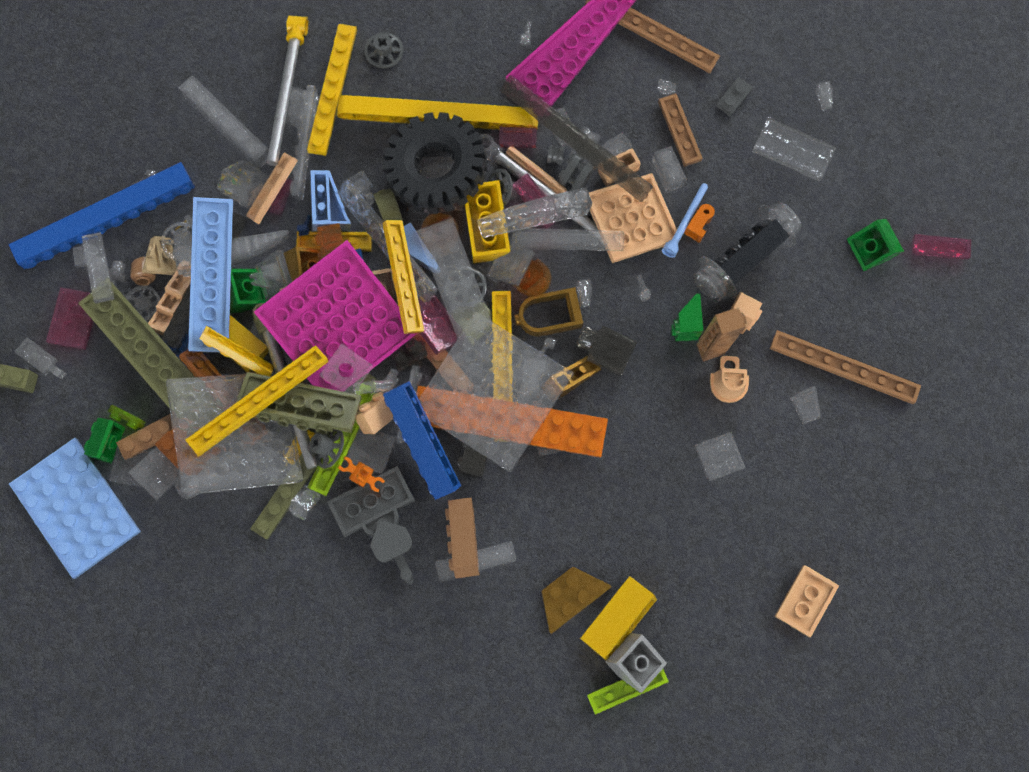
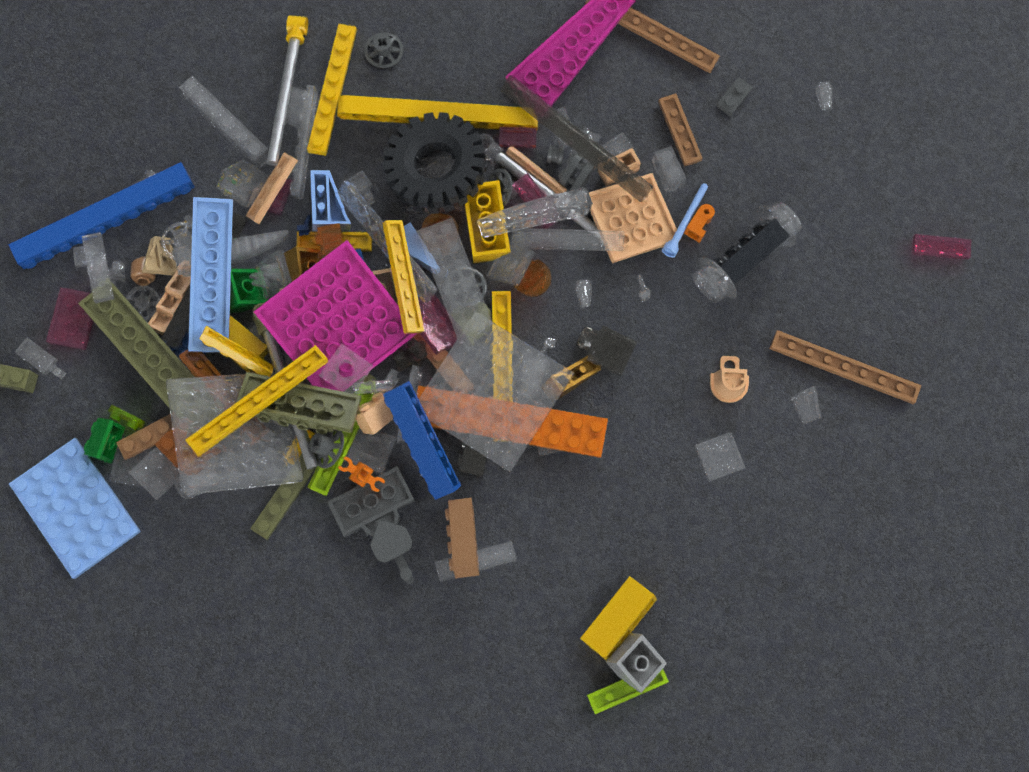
clear bracket [289,485,321,520] -> none
olive brick [373,188,404,225] -> none
pearl gold window [515,287,583,337] -> none
clear hand [520,21,531,45] -> none
pearl gold wing [542,567,611,634] -> none
clear plate [656,79,677,95] -> none
green slope [671,294,703,341] -> none
medium nougat brick [697,308,747,361] -> none
light nougat wedge [730,292,763,334] -> none
clear brick [752,117,837,182] -> none
light nougat plate [775,565,839,637] -> none
green slope [847,219,904,271] -> none

